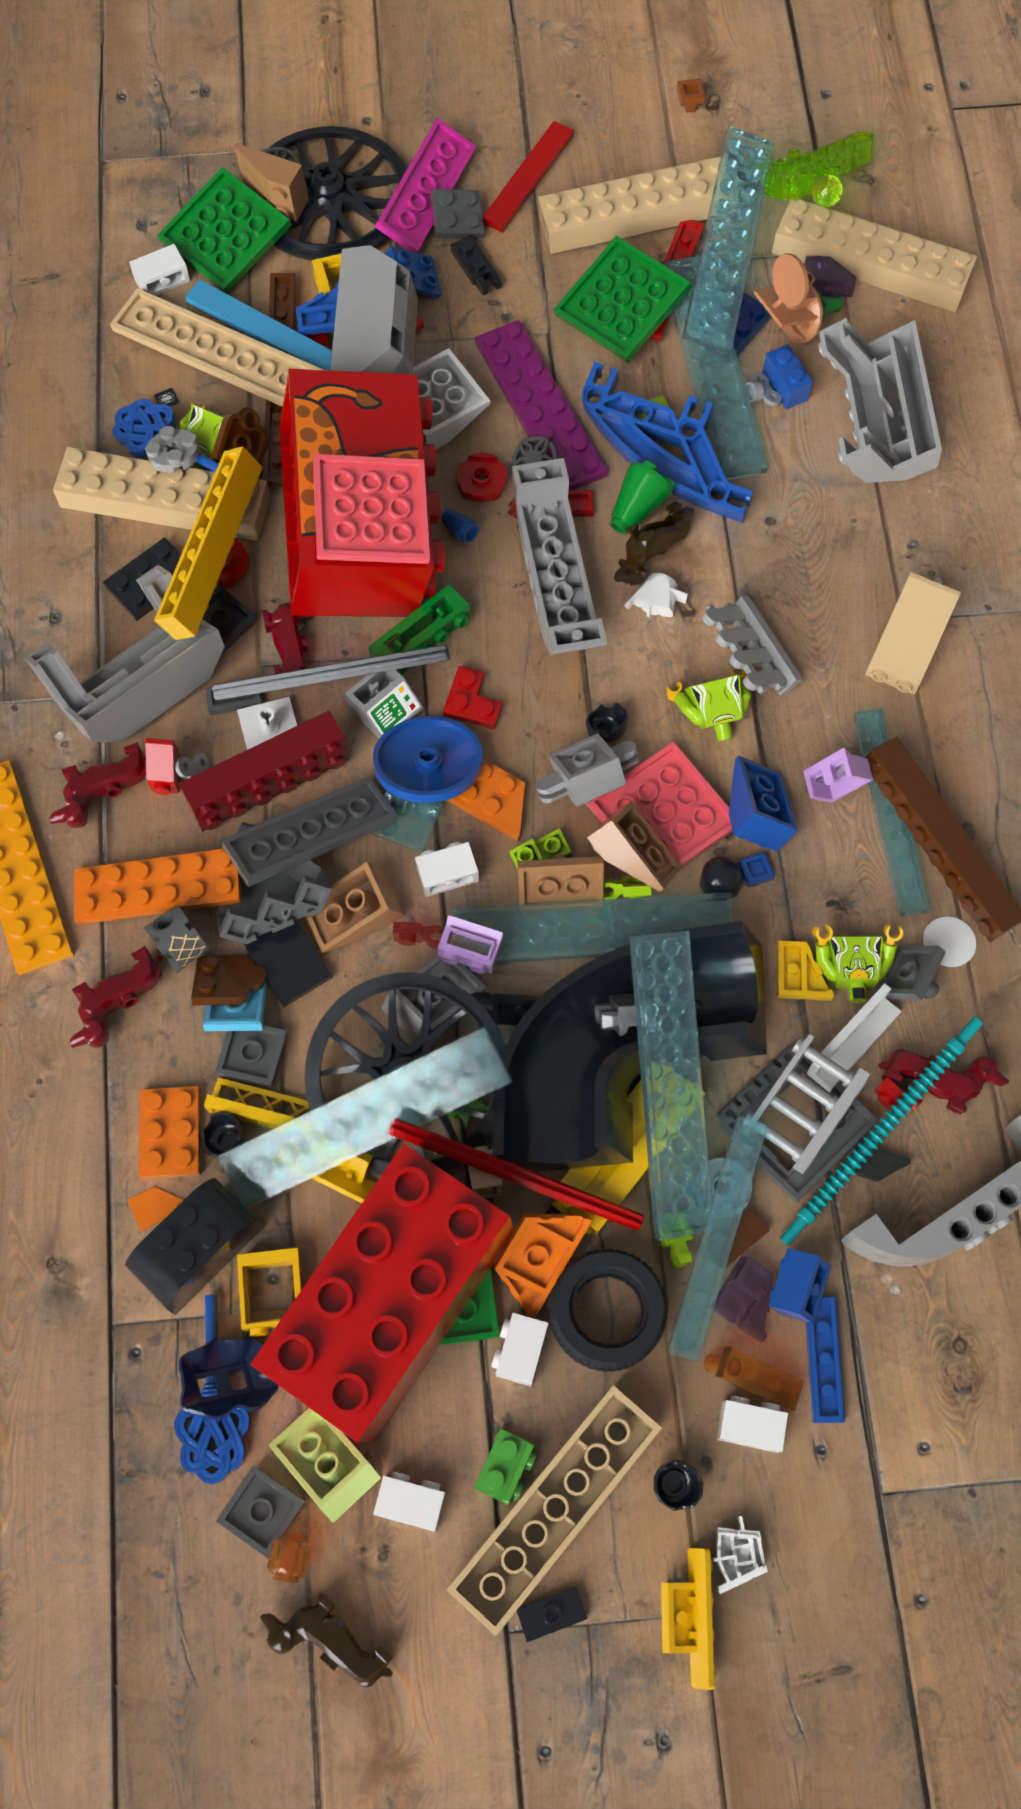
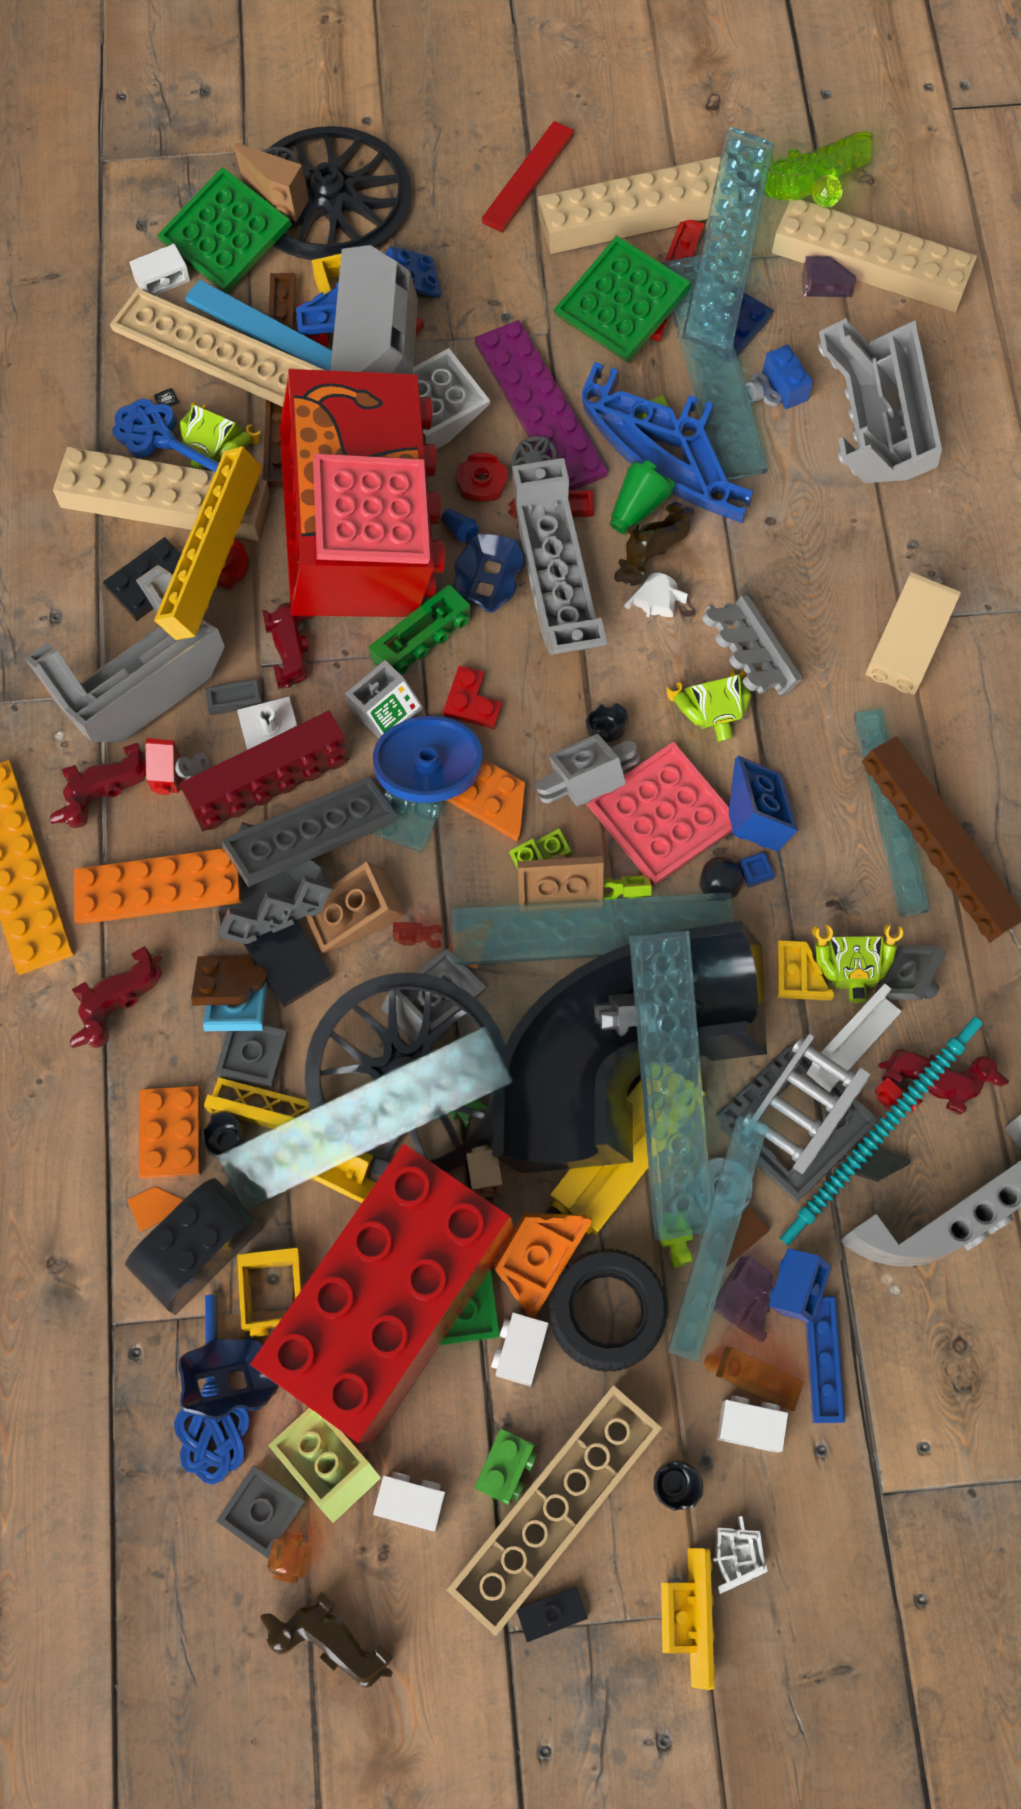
dark grey brick [144,904,210,973] -> none
light grey plate [145,426,199,473] -> none
black plate [202,585,258,653] -> none
reddish brown plate [210,407,268,465] -> none
axle [212,644,450,700] -> none
dark pink plate [374,117,476,253] -> none
red axle [388,1118,644,1230] -> none
white brick [415,842,479,897] -> none
dark grey plate [430,189,485,239] -> none
lavender window [437,915,503,974] -> none
black hinge [450,235,502,295] -> none
black hinge [471,992,541,1026] -> none
medium nougat slope [587,801,682,892] -> none
dark orange tile [677,78,705,113] -> none
nougat piece [754,253,843,345] -> none
lavender window [803,747,873,803] -> none
white sticker [923,917,976,967] -> none
none -> dark blue piece [453,534,525,613]

